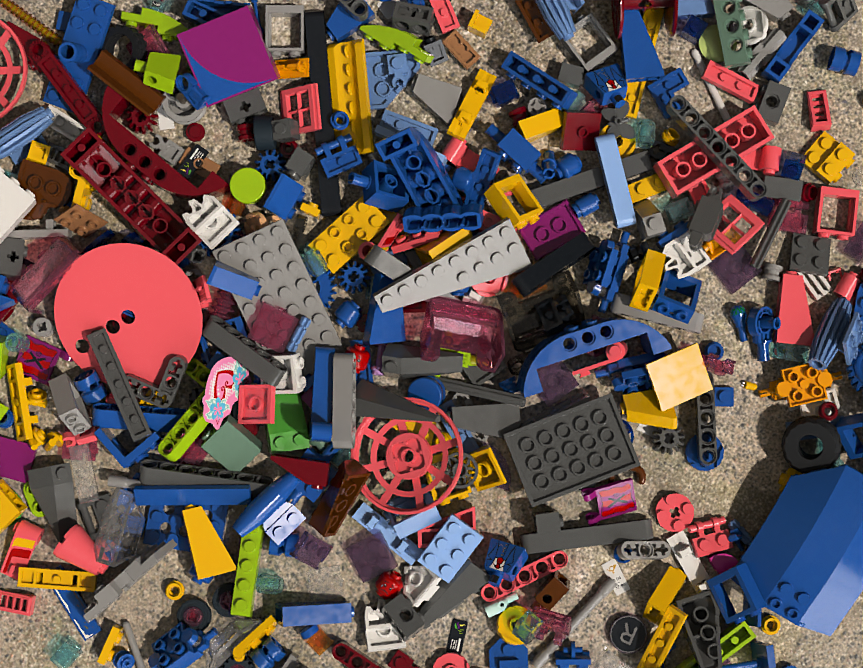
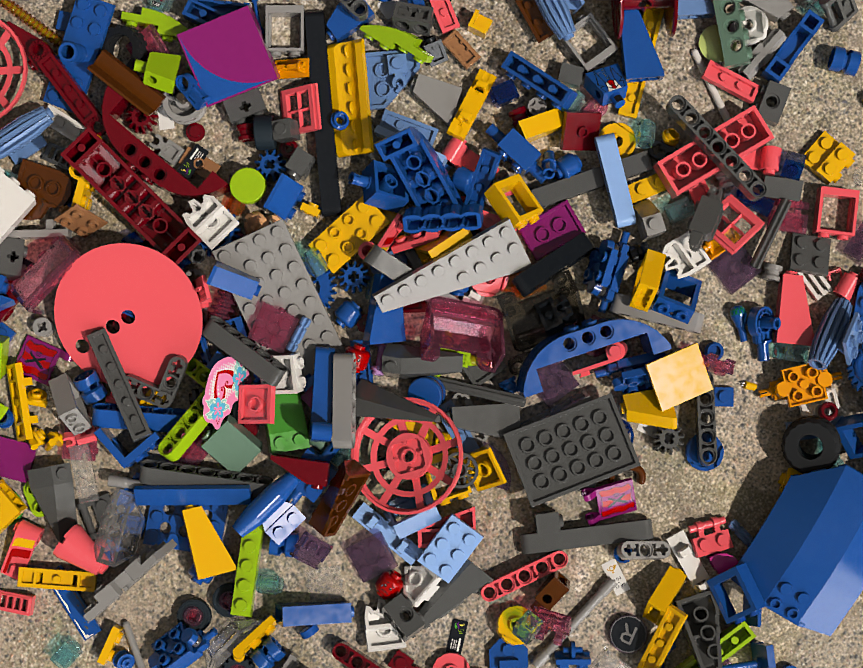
clear light blue brick [5,333,30,353] -> none
yellow plate [26,140,51,166] -> none
clear blue wheel [83,229,115,254] -> none
yellow plate [165,580,185,600] -> none
clear smoke connector [293,214,310,255] -> none
clear orange plate [307,628,334,656] -> none
blue plate [314,134,363,179] -> none
light aqua piece [483,592,519,618] -> none
blue torso [484,538,529,587] -> none
blue brick [571,192,601,218] -> none
dark grey piece [601,101,636,139] -> none
blue plate [646,68,690,120] -> none
coral plate [655,493,694,532] -> none
blue plate [656,221,689,250] -> none
clear blue brick [679,14,708,45] -> none
blue hand [728,528,745,552] -> none
yellow plate [761,615,780,635] -> none
dark red plate [801,182,817,202] -> none
coral slope [806,90,832,132] -> none

